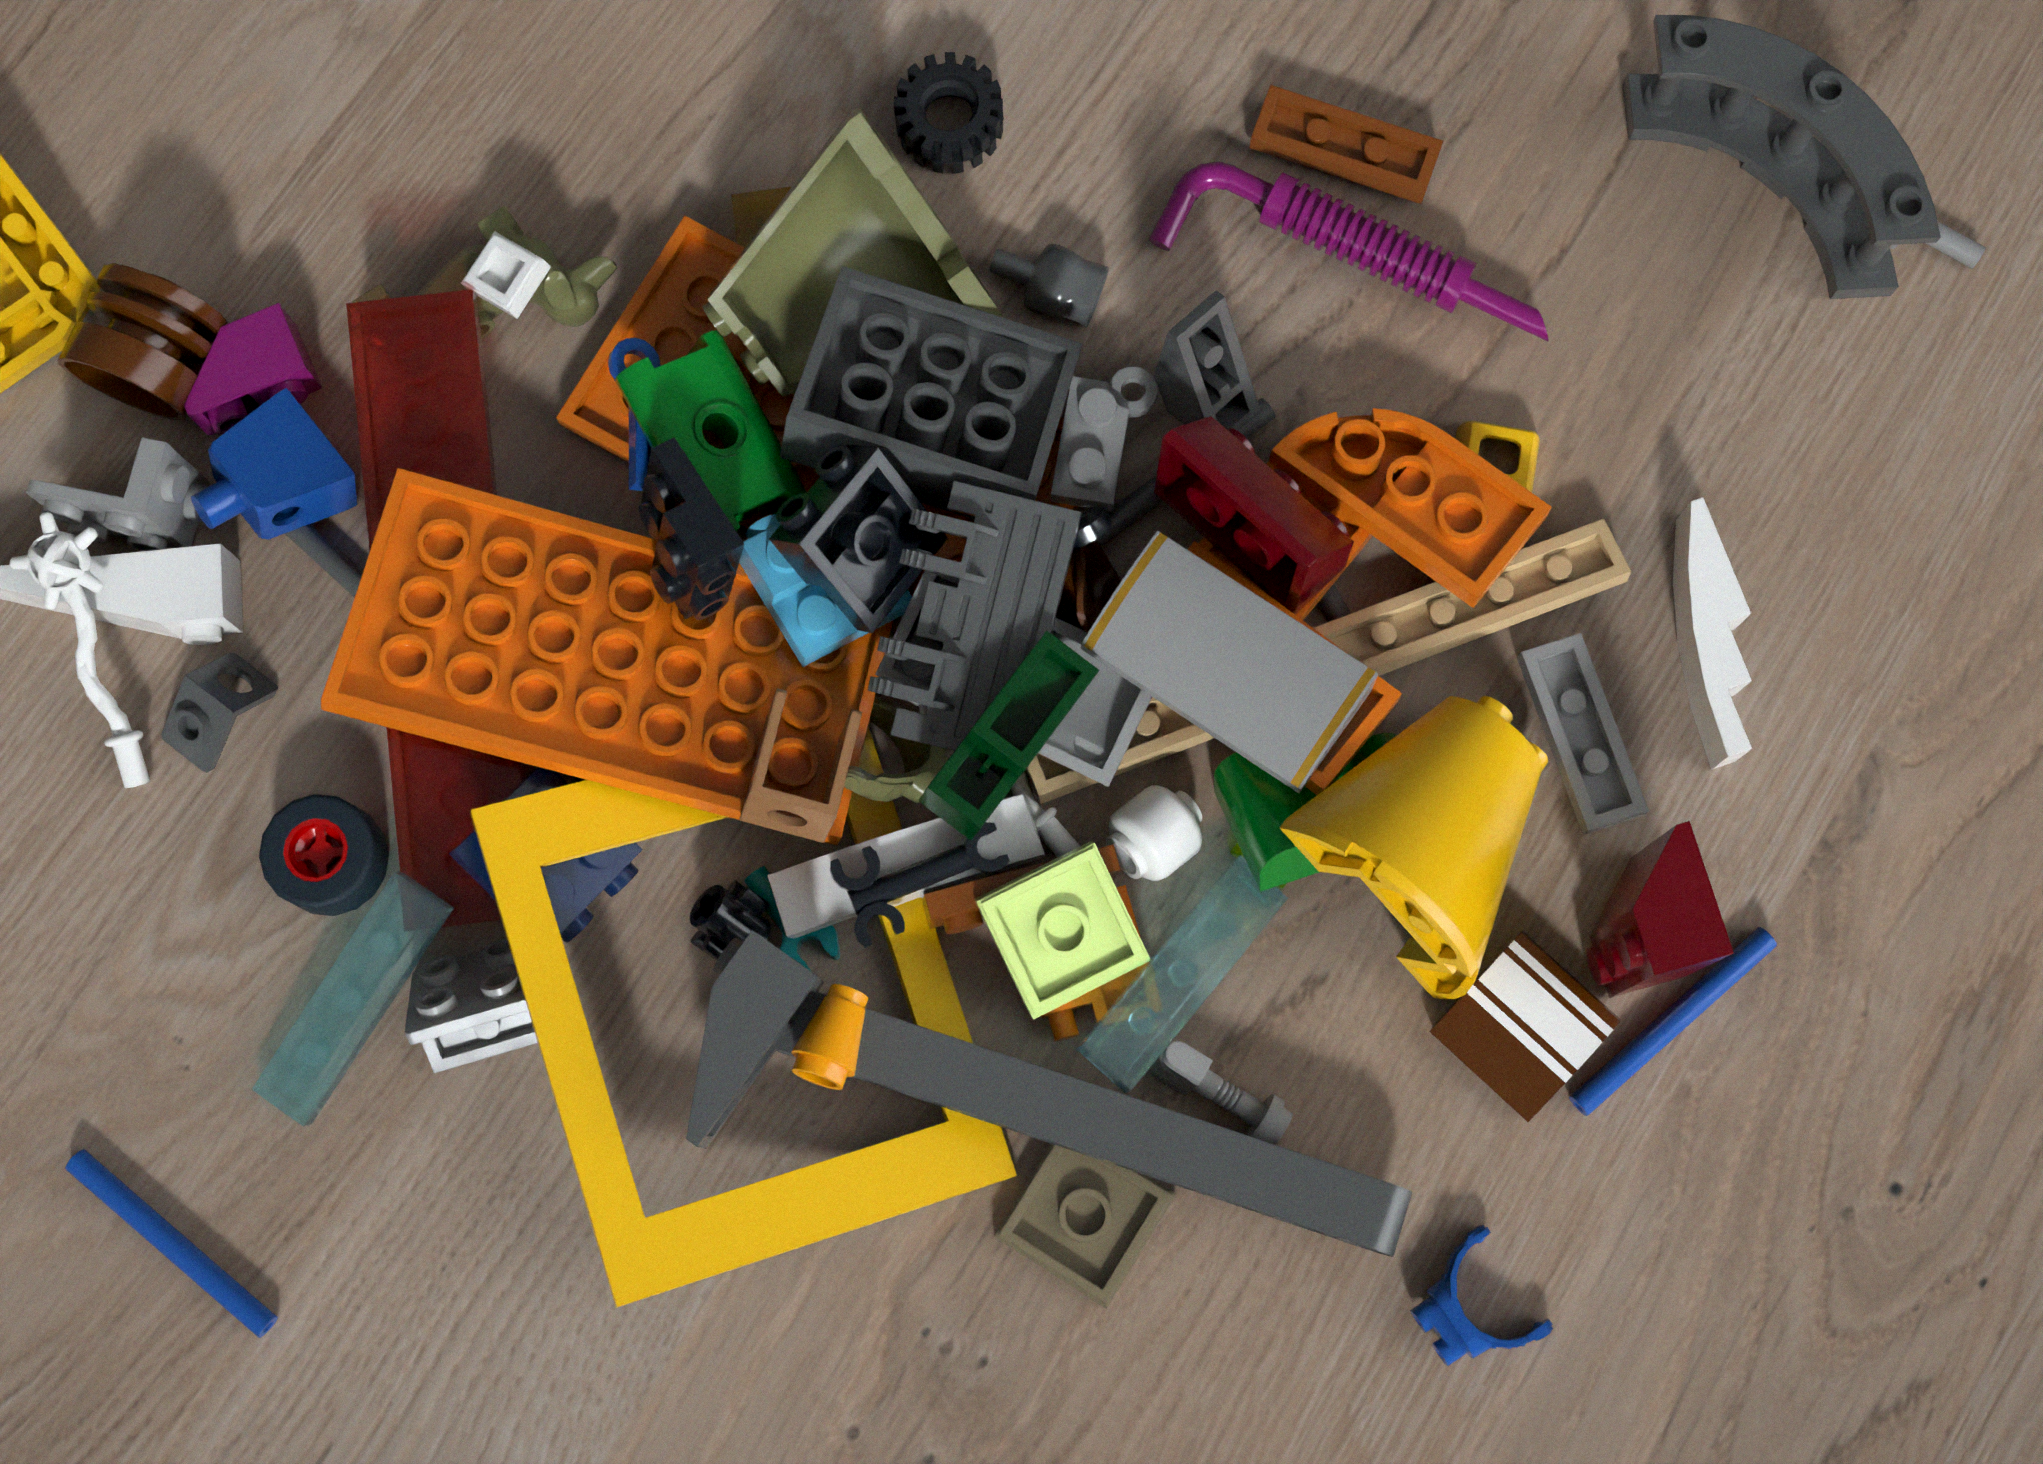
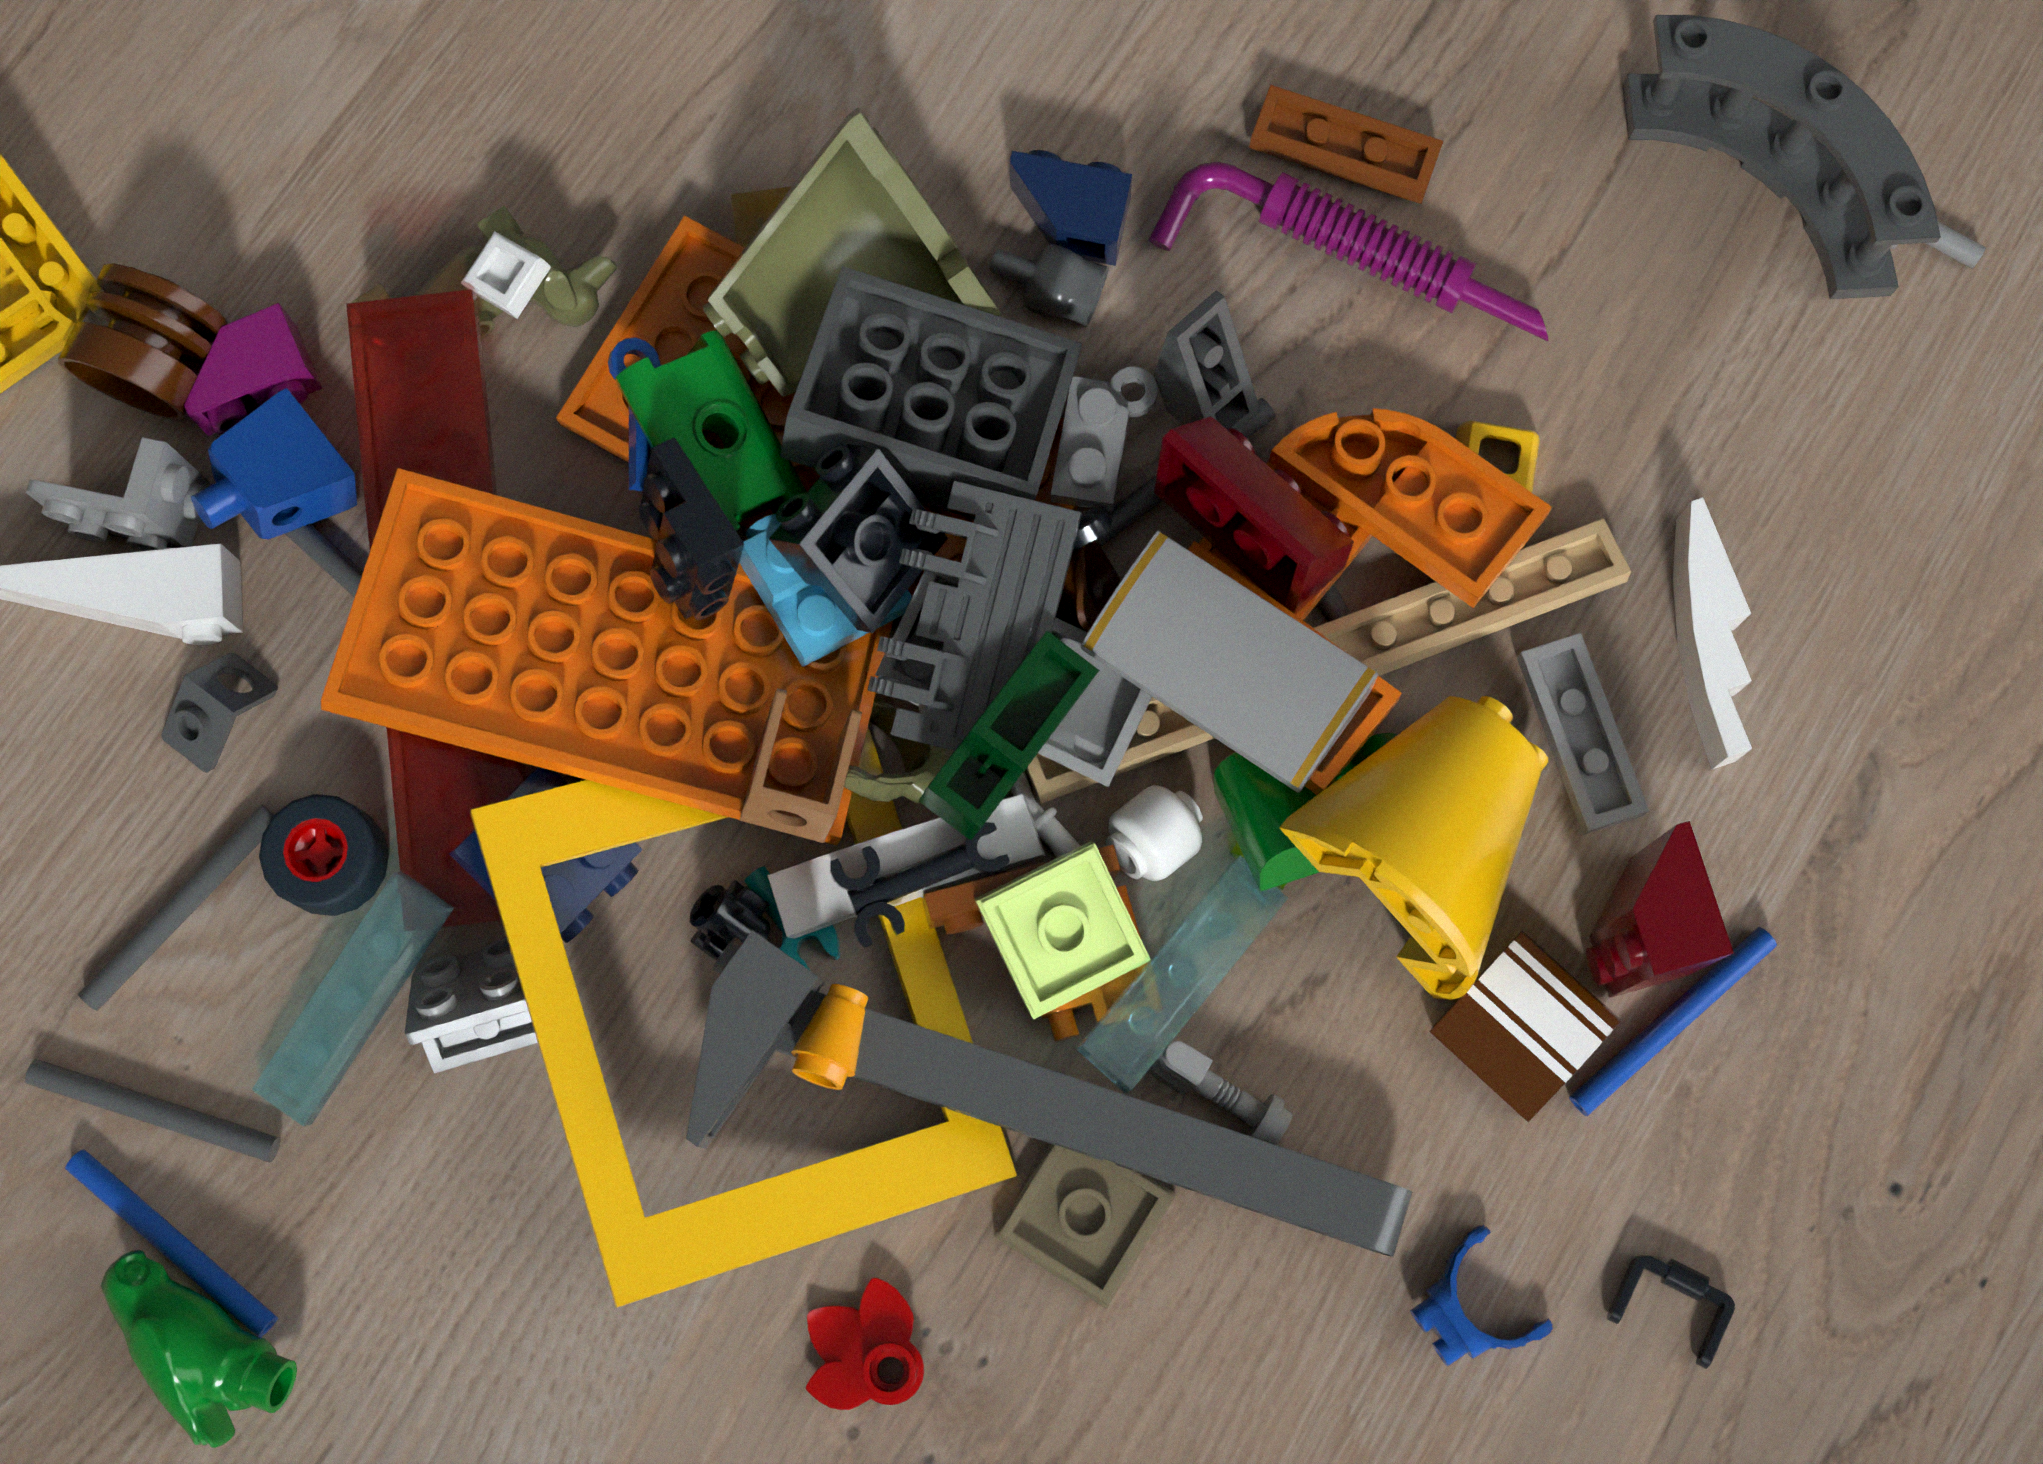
white piece [10,512,150,788] -> none
black tyre [894,52,1004,174] -> none
none -> dark grey bar [25,1059,280,1163]
none -> dark grey bar [78,804,275,1011]
none -> green animal [101,1249,297,1448]
none -> red plate [806,1277,924,1410]
none -> dark blue slope [1010,150,1132,266]
none -> black piece [1607,1255,1735,1369]

